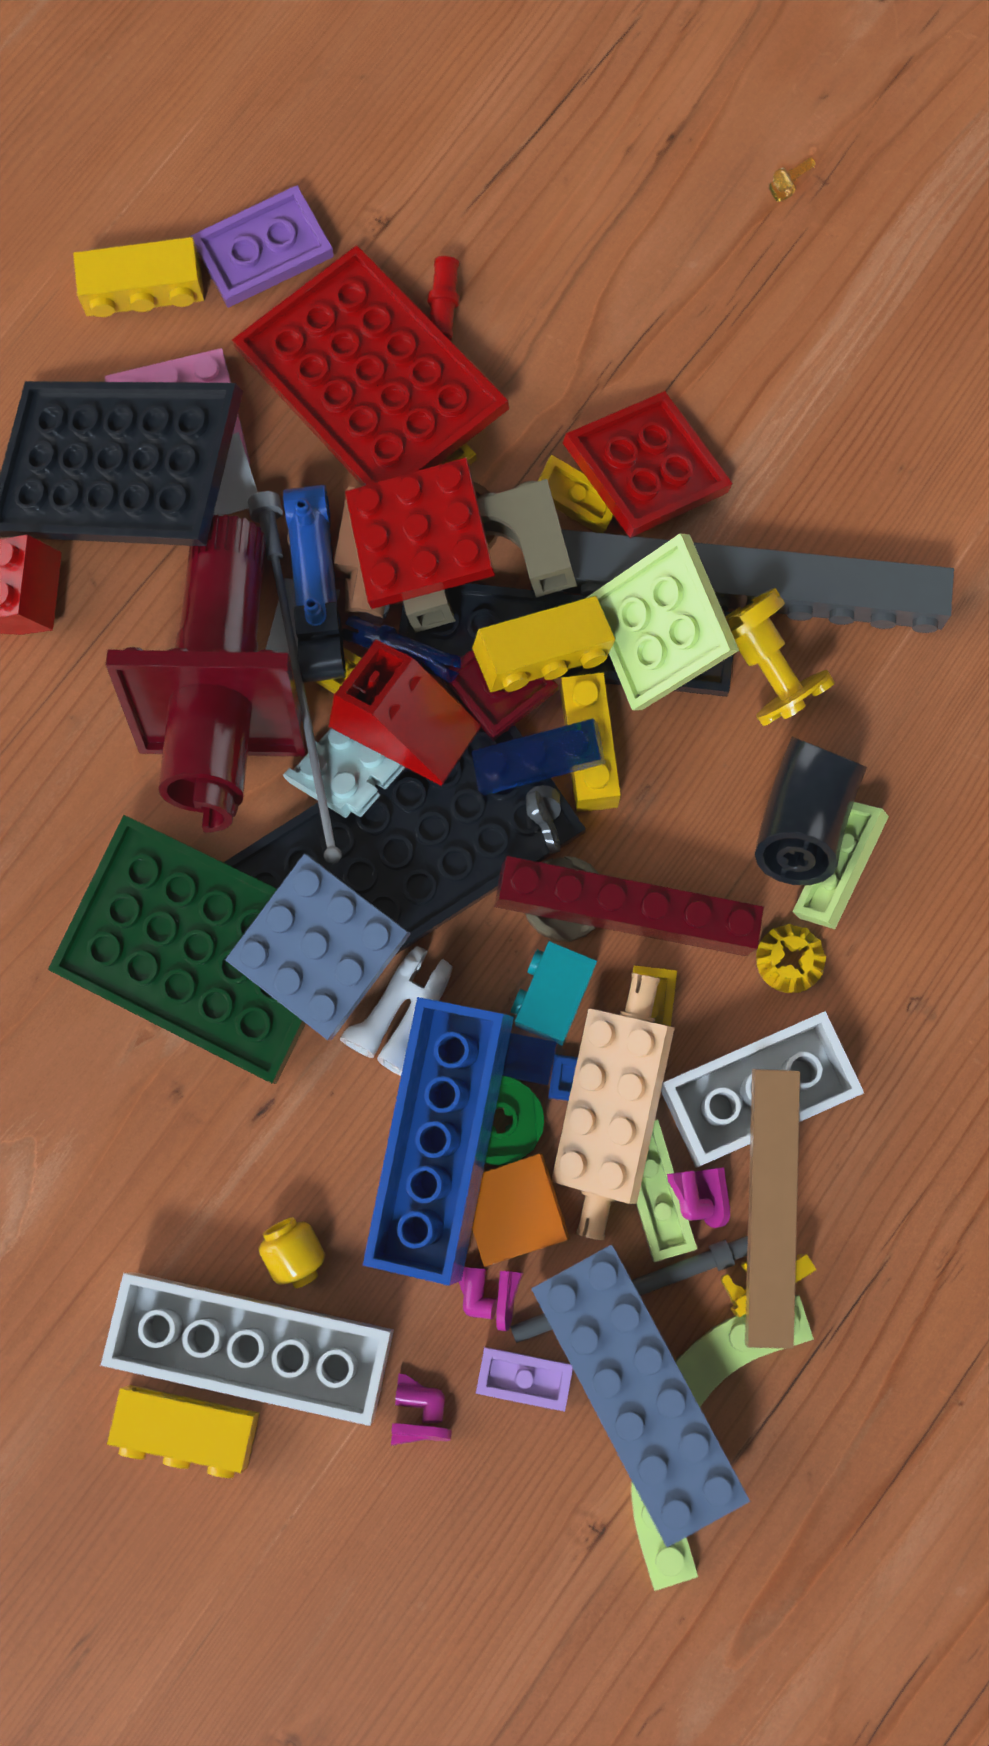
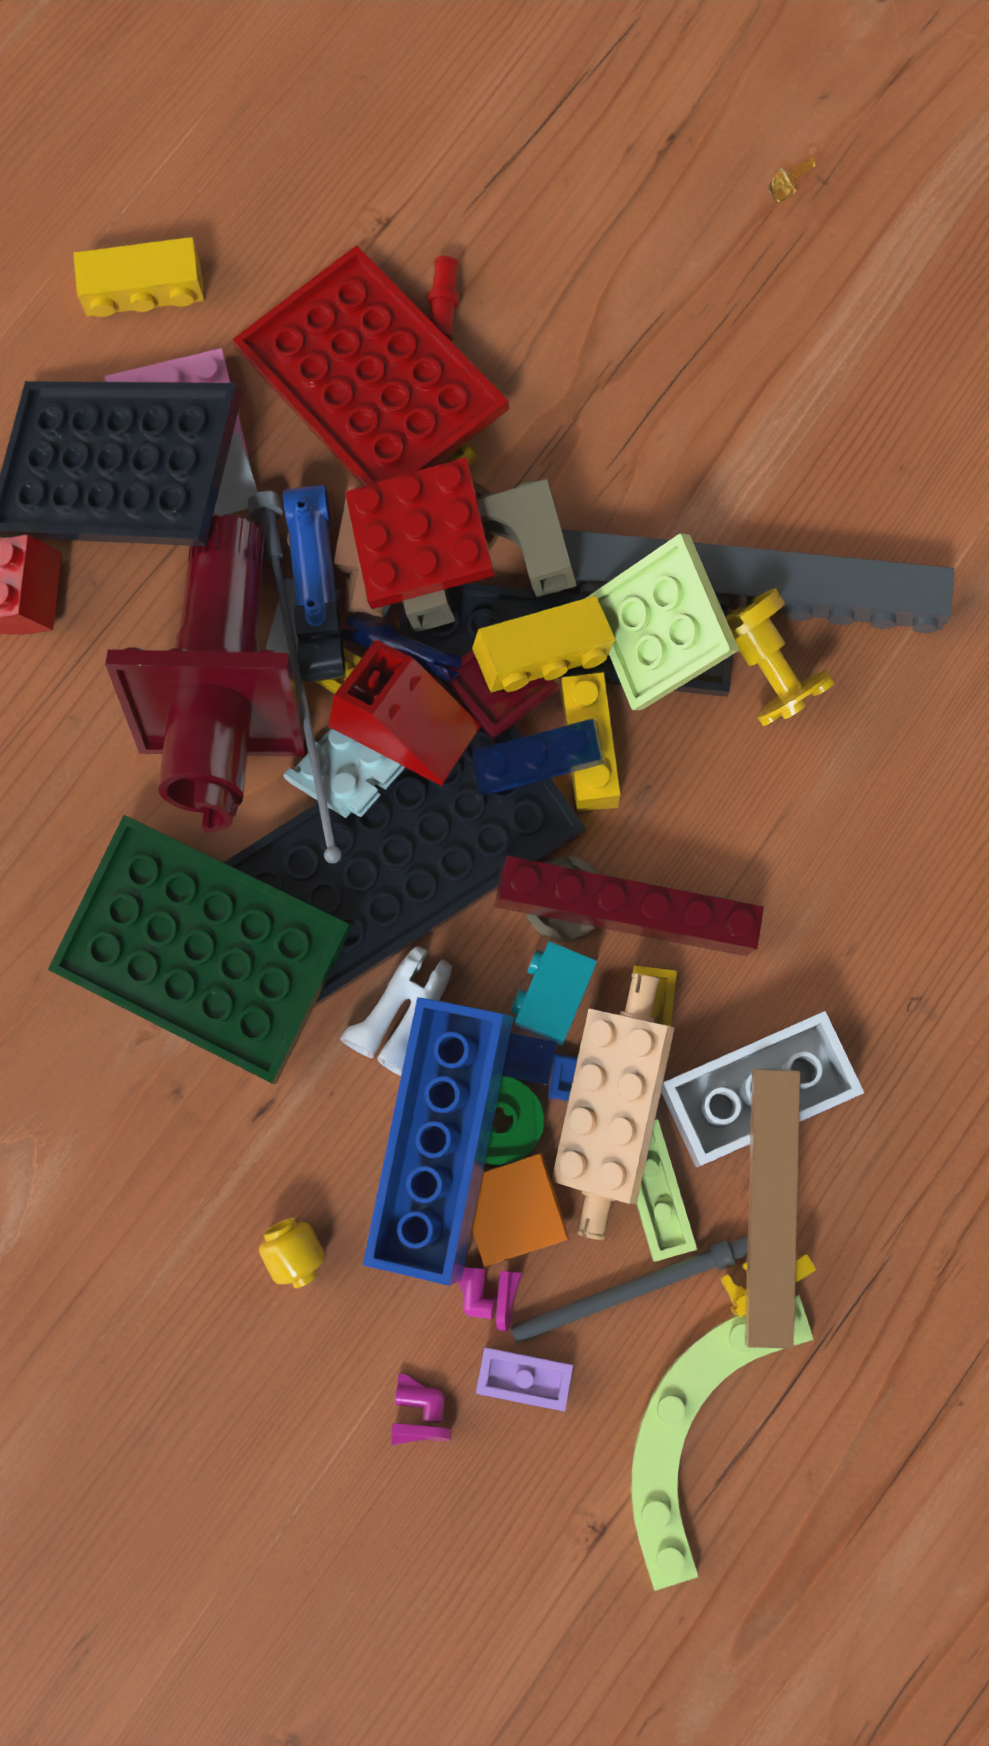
white brick [101,1272,394,1426] -> none
yellow brick [107,1385,260,1478] -> none
medium lavender plate [191,185,334,308] -> none
sand blue plate [225,854,411,1040] -> none
dark grey piece [526,785,561,854] -> none
sand blue brick [531,1244,750,1548] -> none
yellow plate [537,455,613,533] -> none
red plate [563,391,733,538] -> none
dark pink piece [667,1167,730,1228] -> none
black brick [755,737,867,885] -> none
yellow gear [756,924,826,993] -> none
yellowish green plate [792,802,889,929] -> none

